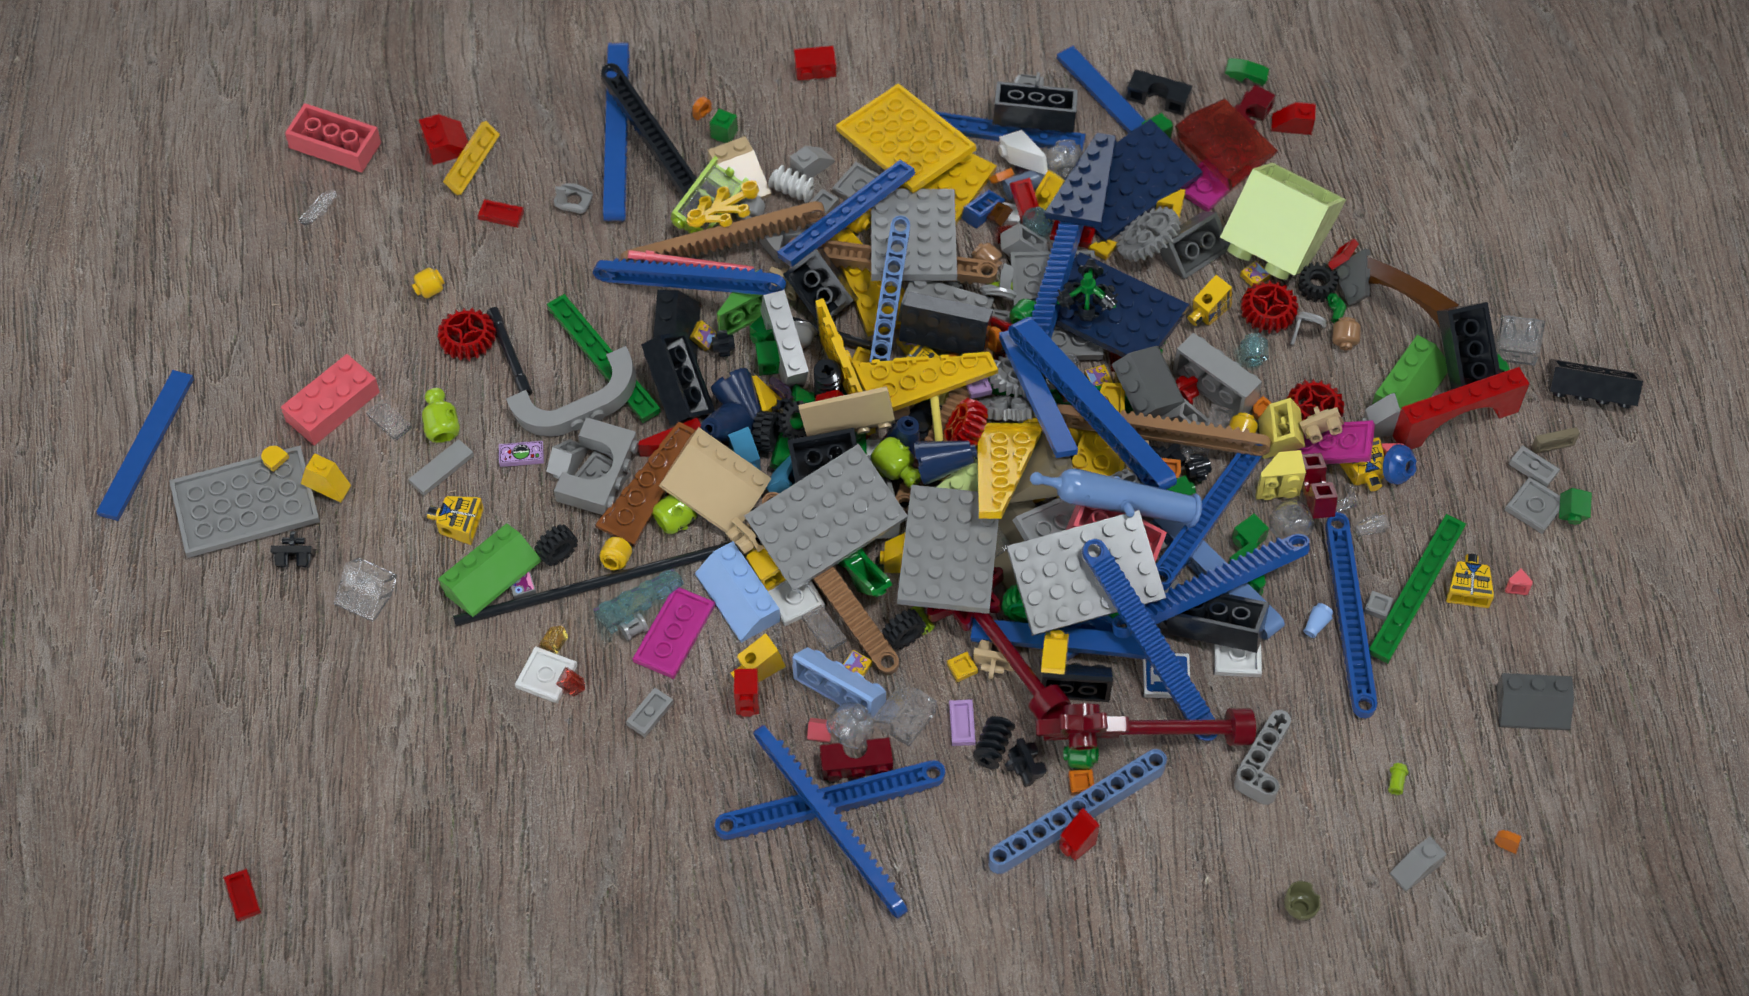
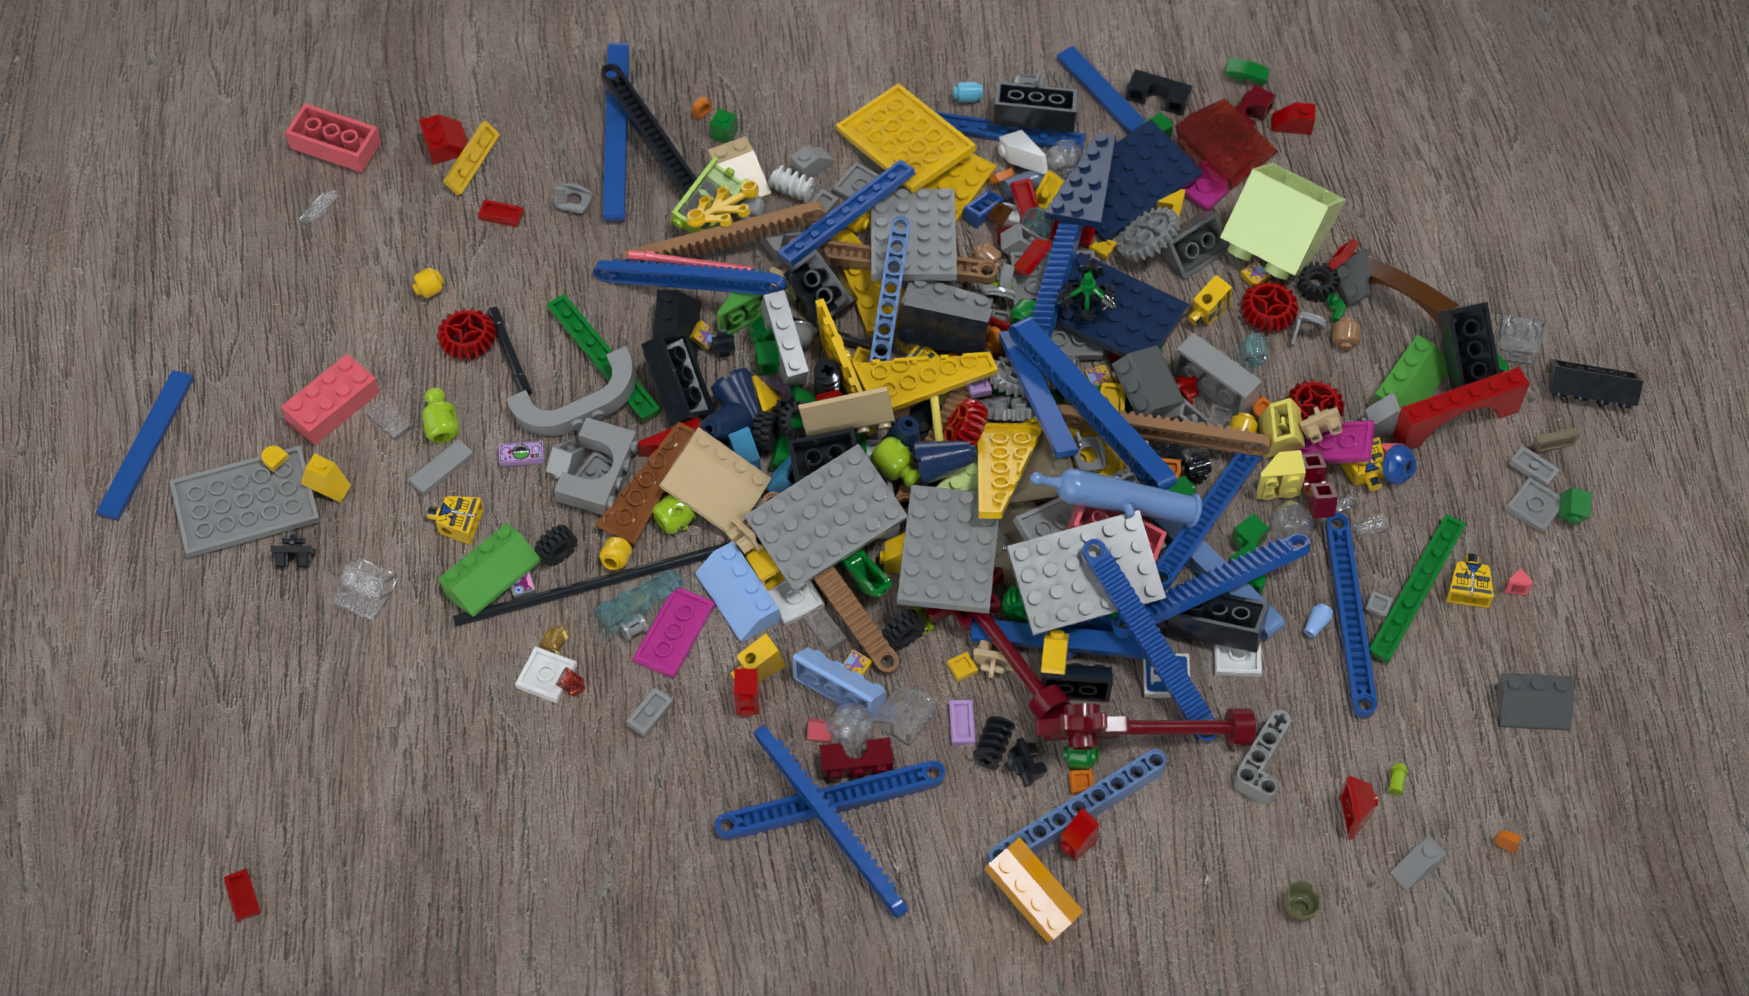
red brick [794,45,836,81] -> none
none -> medium azure brick [953,82,983,103]
none -> light orange slope [984,837,1083,943]
none -> red tile [1013,238,1053,276]
none -> light grey piece [1073,431,1106,472]
none -> red slope [1340,776,1378,840]

